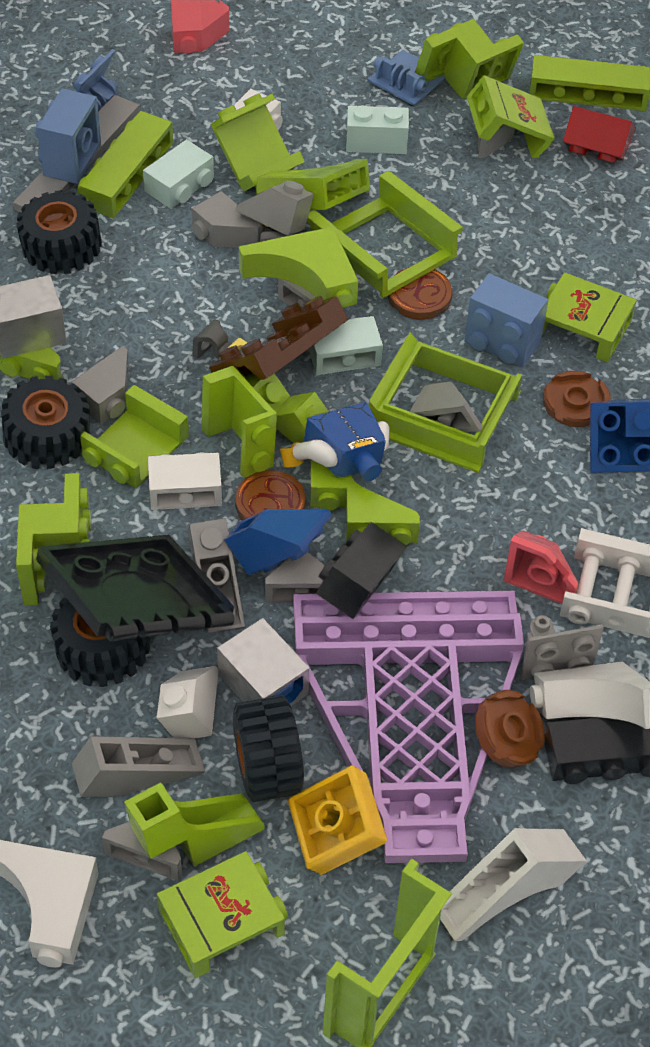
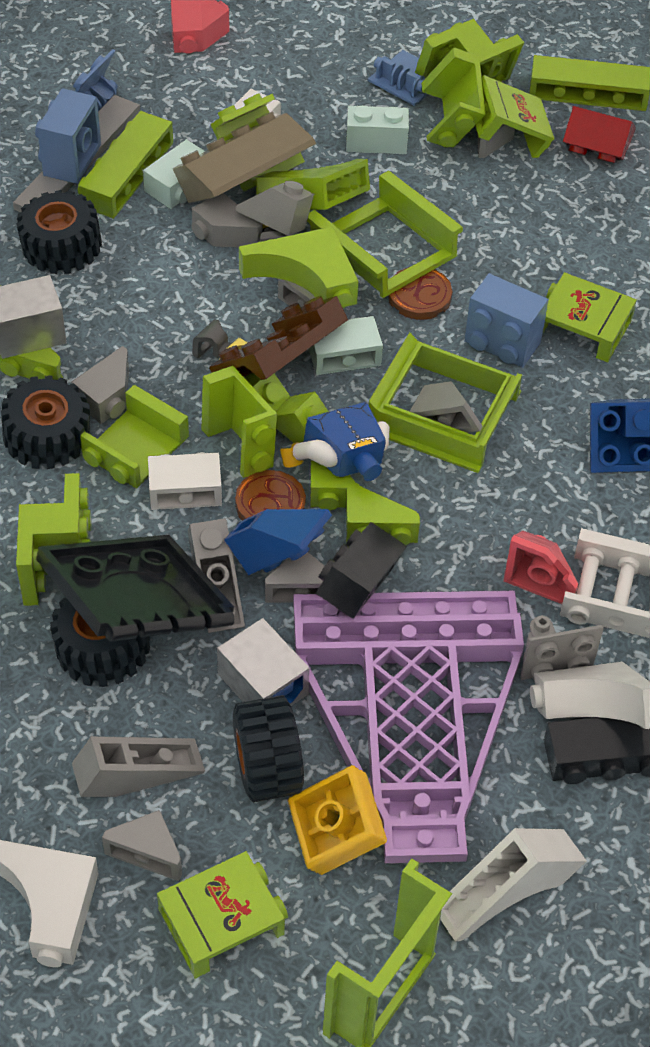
lime arch [124,782,265,867] -> none
white slope [157,666,219,738] -> none
dark orange tile [475,689,545,768] -> none
dark orange tile [543,371,611,427] -> none
none -> dark tan slope [172,111,316,203]
none -> lime panel [421,48,486,147]

